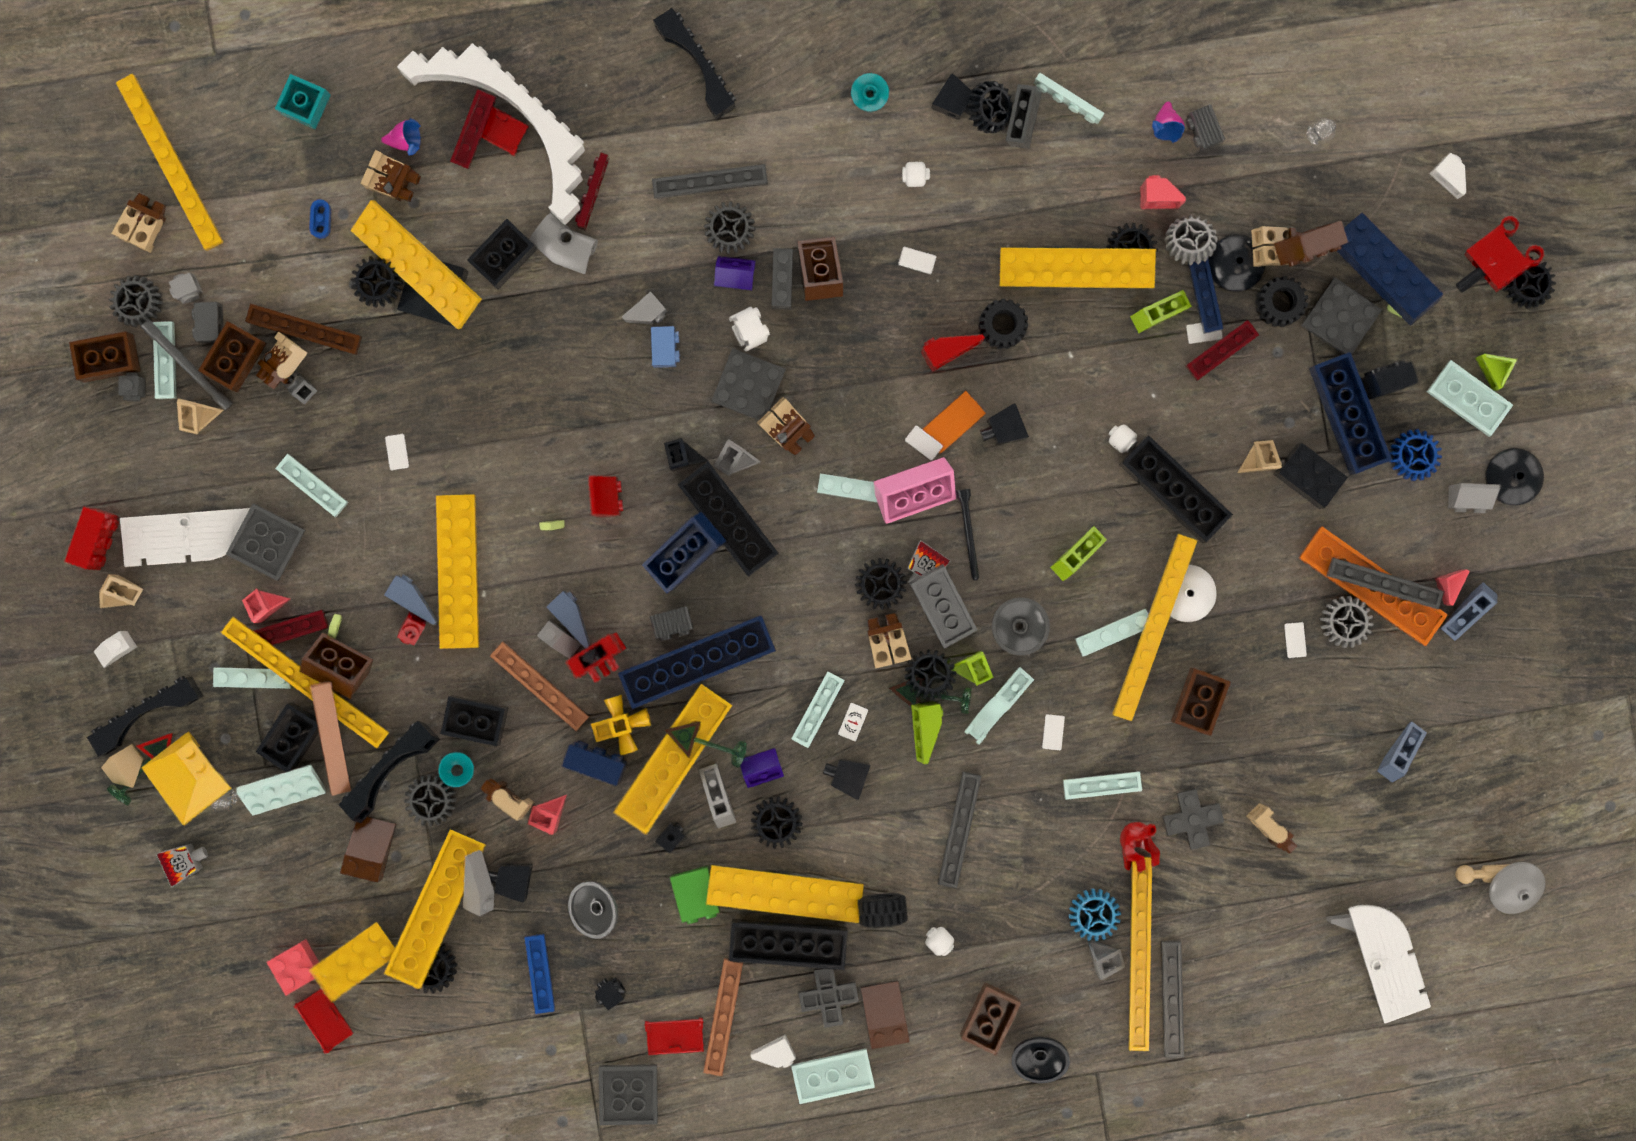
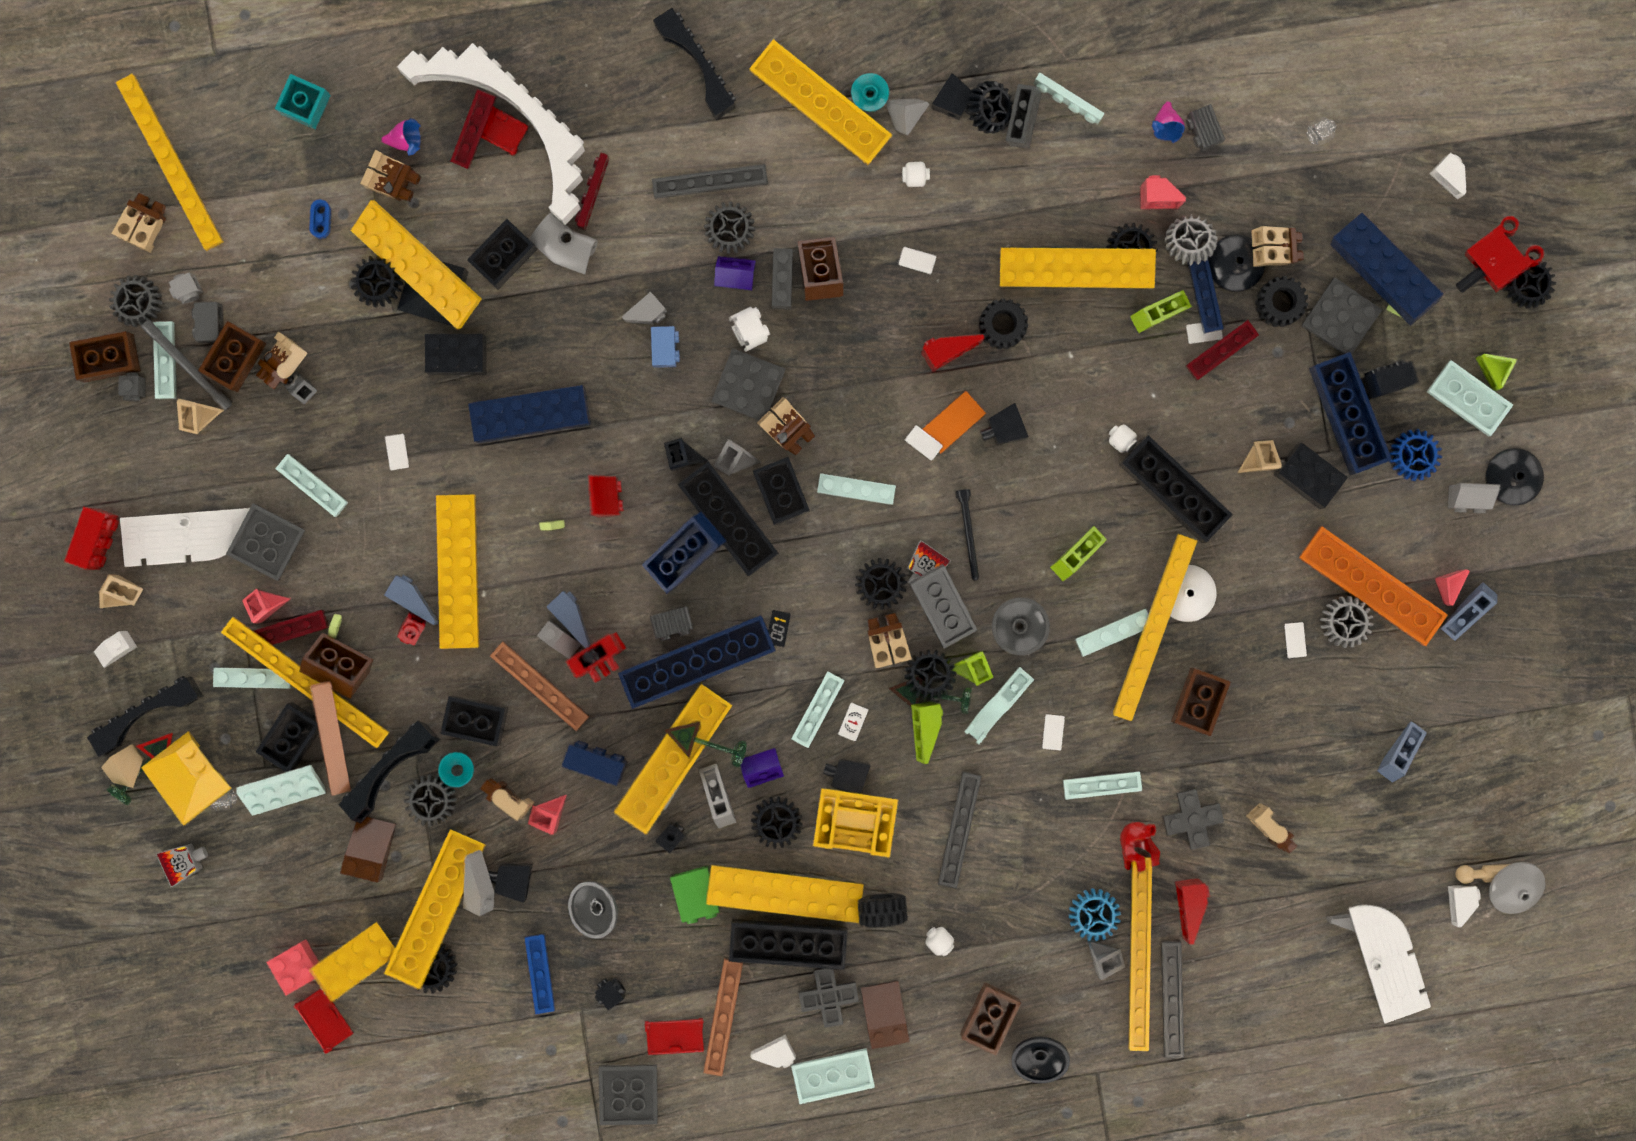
reddish brown plate [245,304,362,355] -> none
yellow brick [591,695,652,756] -> none
bright pink slope [874,457,956,524] -> none
reddish brown brick [1274,220,1348,267] -> none
dark grey tile [1326,558,1444,609] -> none
none -> black brick [425,334,487,375]
none -> dark blue brick [468,385,591,443]
none -> yellow plate [749,39,892,165]
none -> black brick [753,457,810,526]
none -> black sticker [768,610,791,647]
none -> yellow slope [813,788,898,857]
none -> light grey slope [885,99,929,135]
none -> red slope [1175,878,1210,945]
none -> white slope [1448,884,1481,927]

